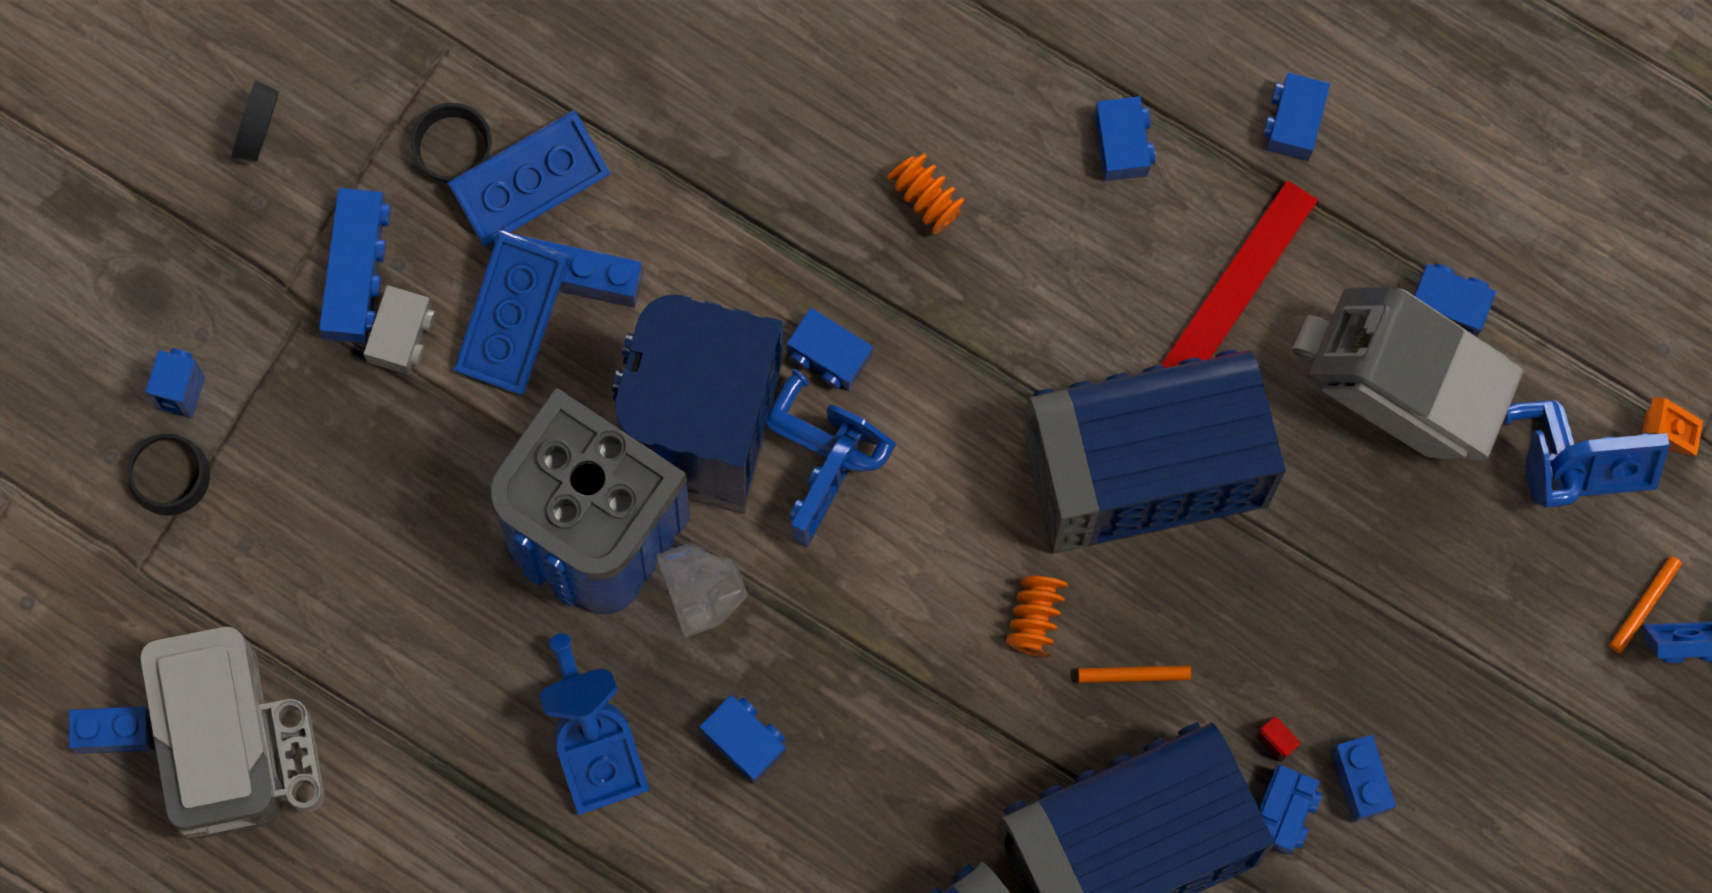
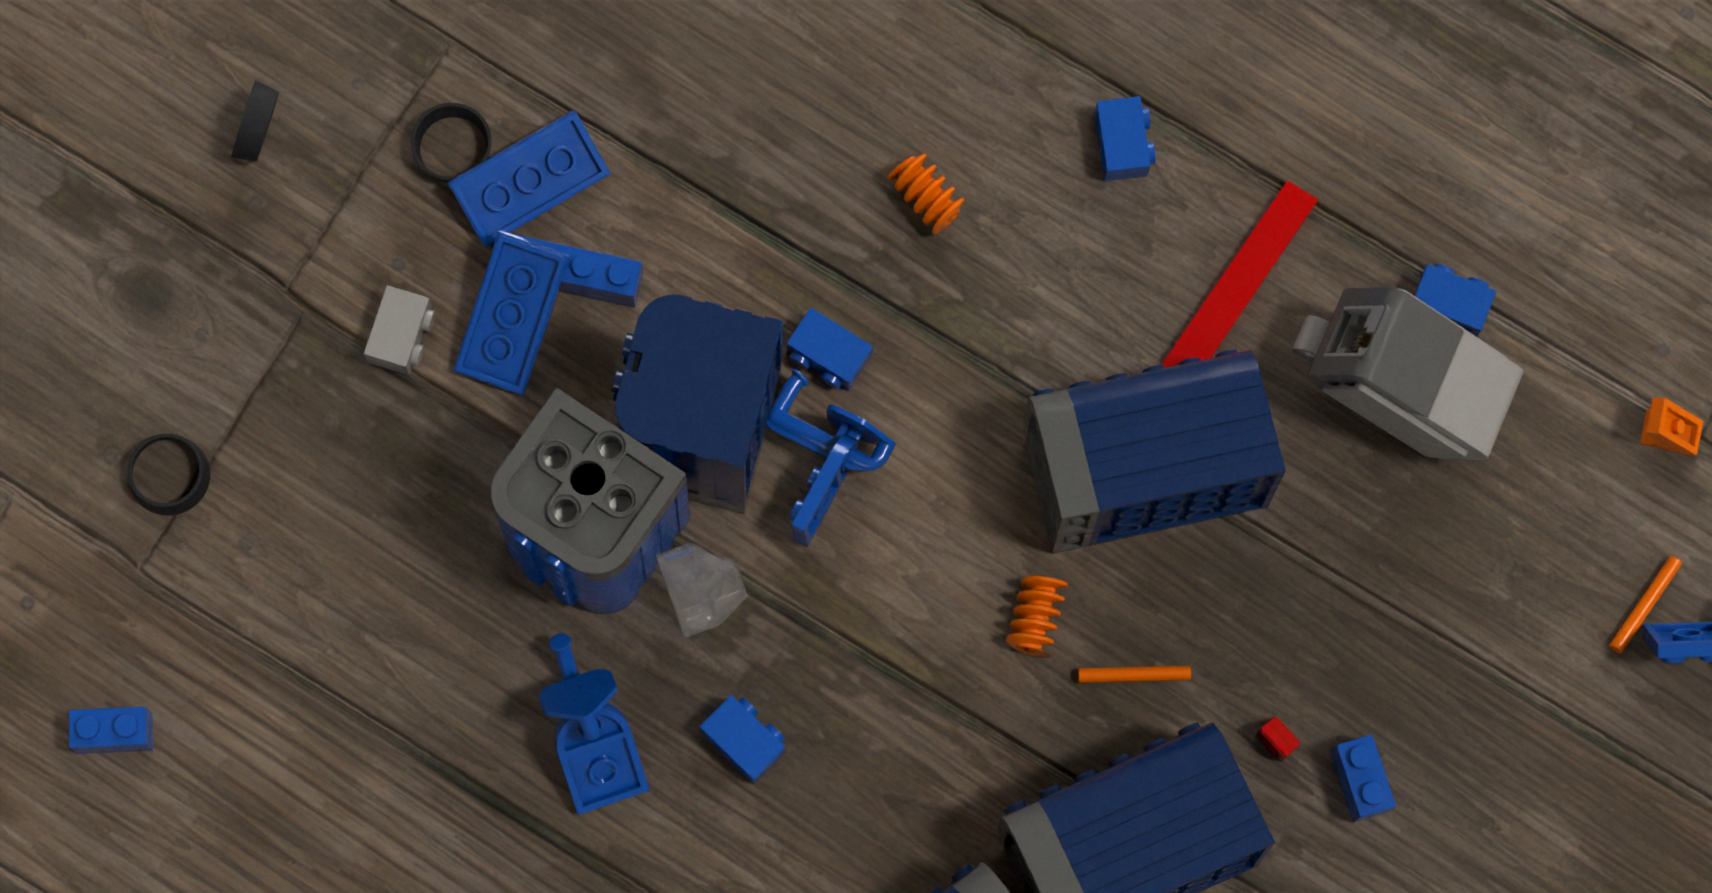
light grey piece [141,627,324,839] -> none
blue brick [145,348,205,419] -> none
blue brick [319,188,391,343] -> none
blue brick [1258,764,1322,855] -> none
blue brick [1263,72,1330,161] -> none
blue plate [1503,400,1670,508] -> none

